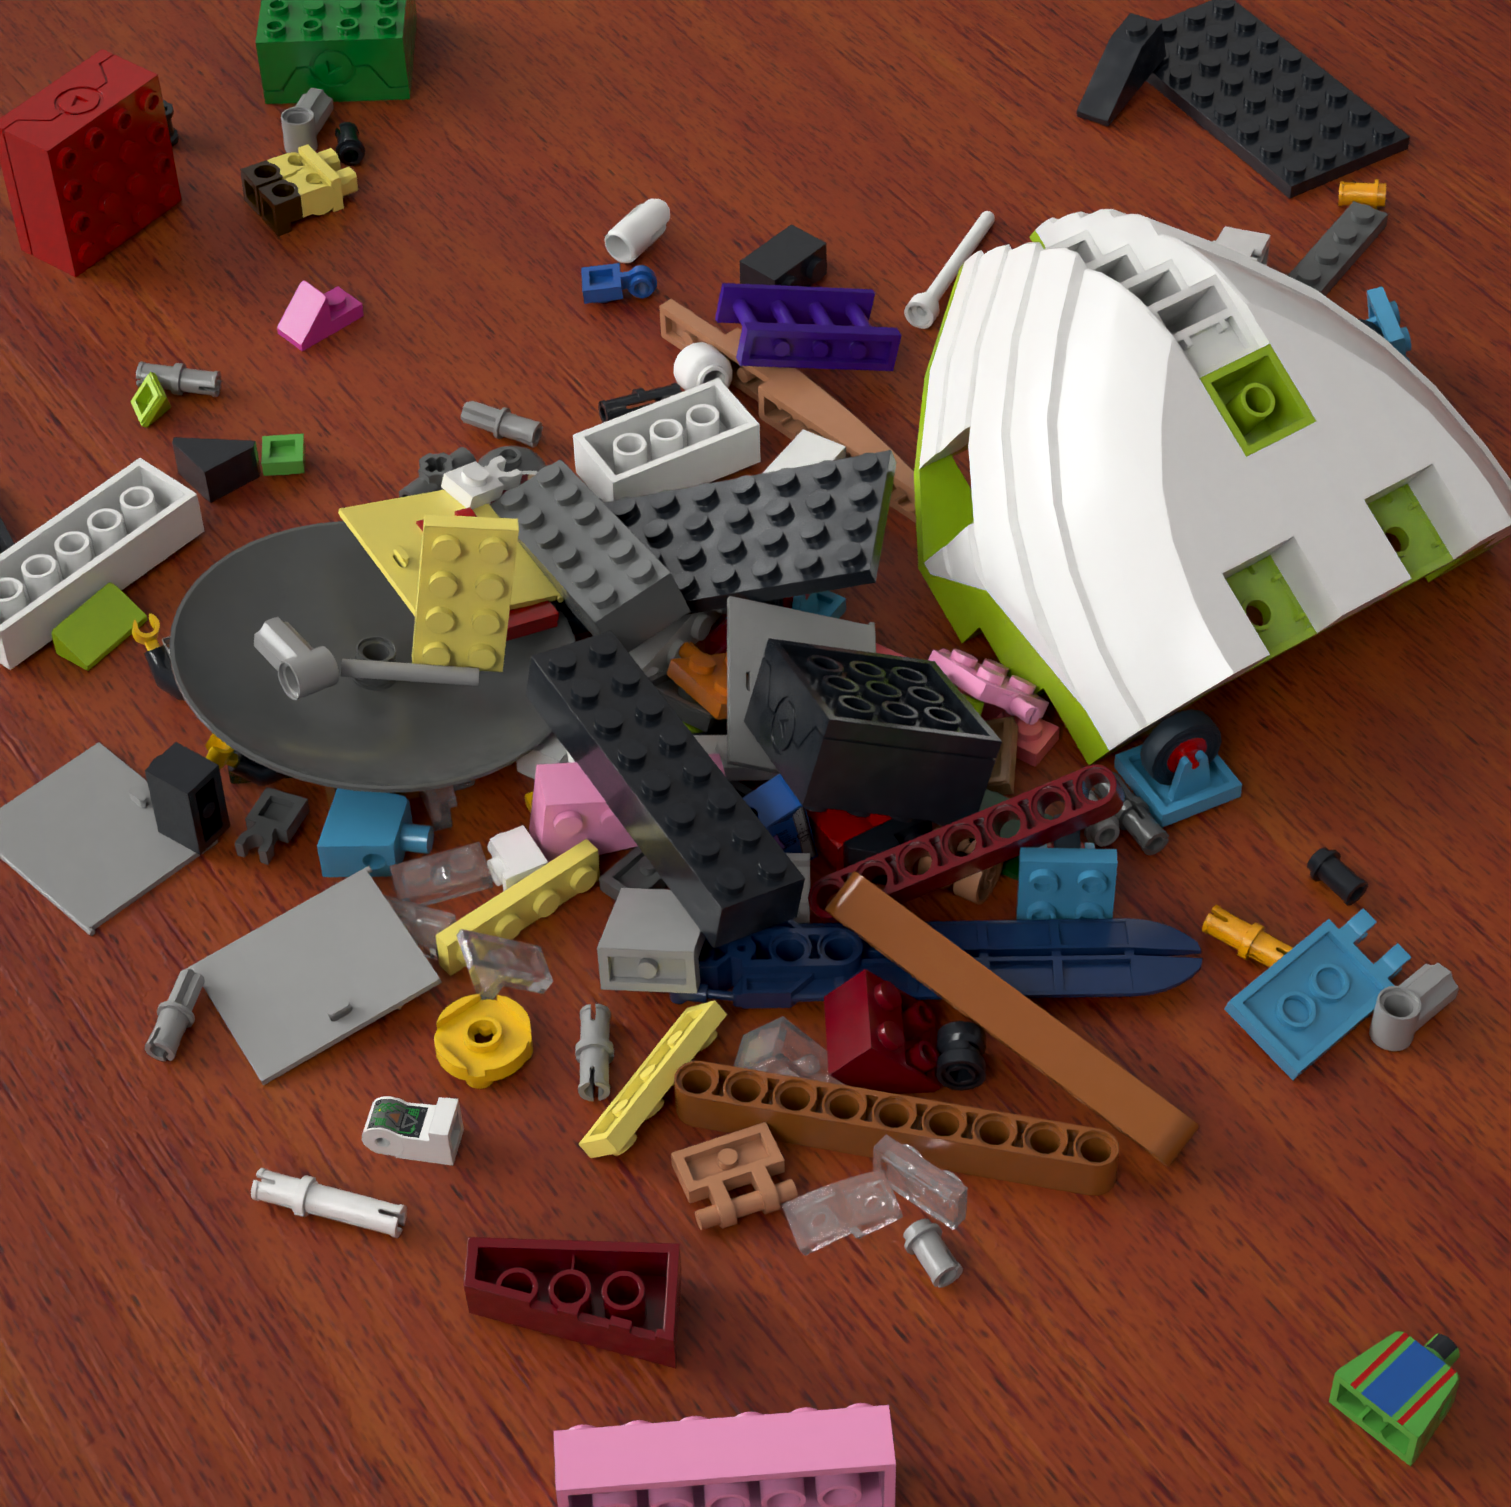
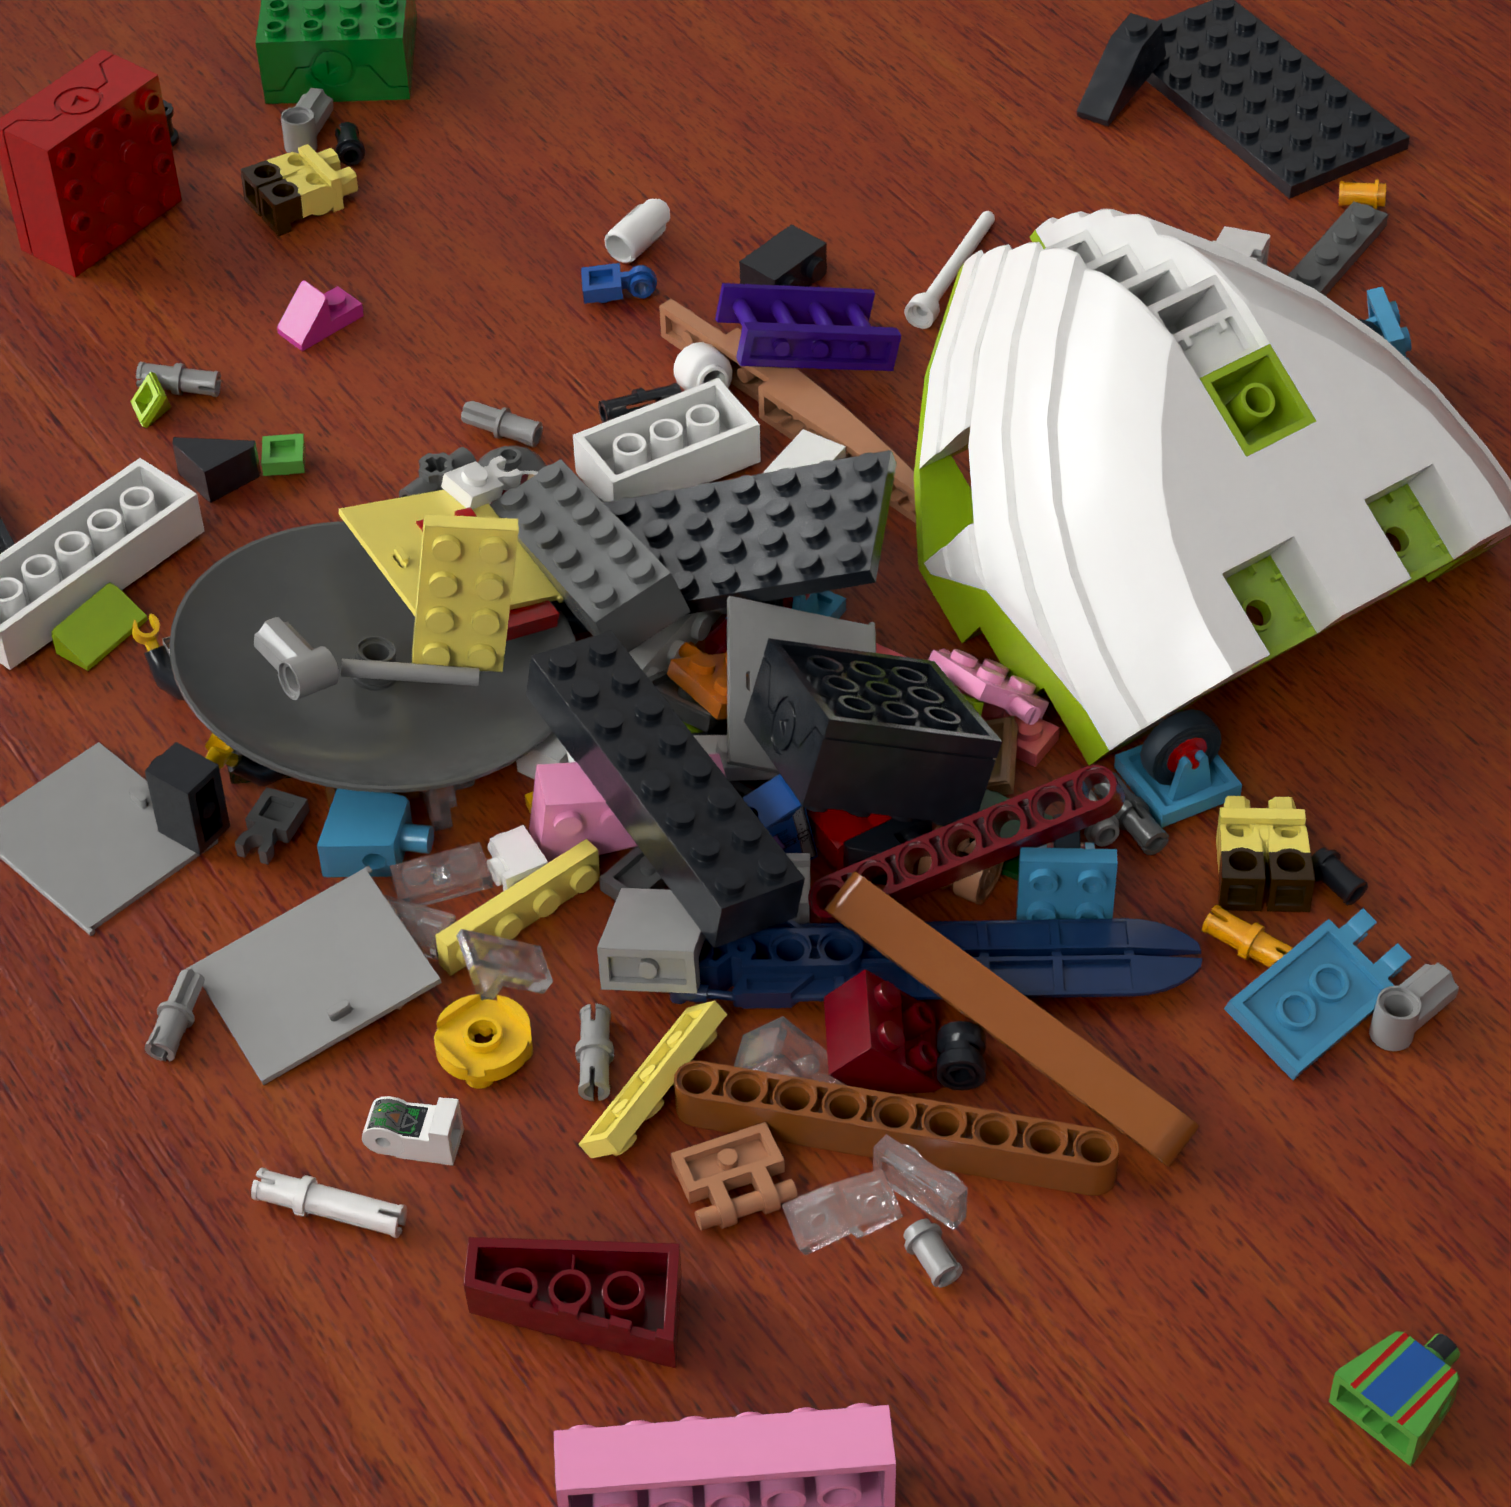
none -> hips [1216,796,1315,912]

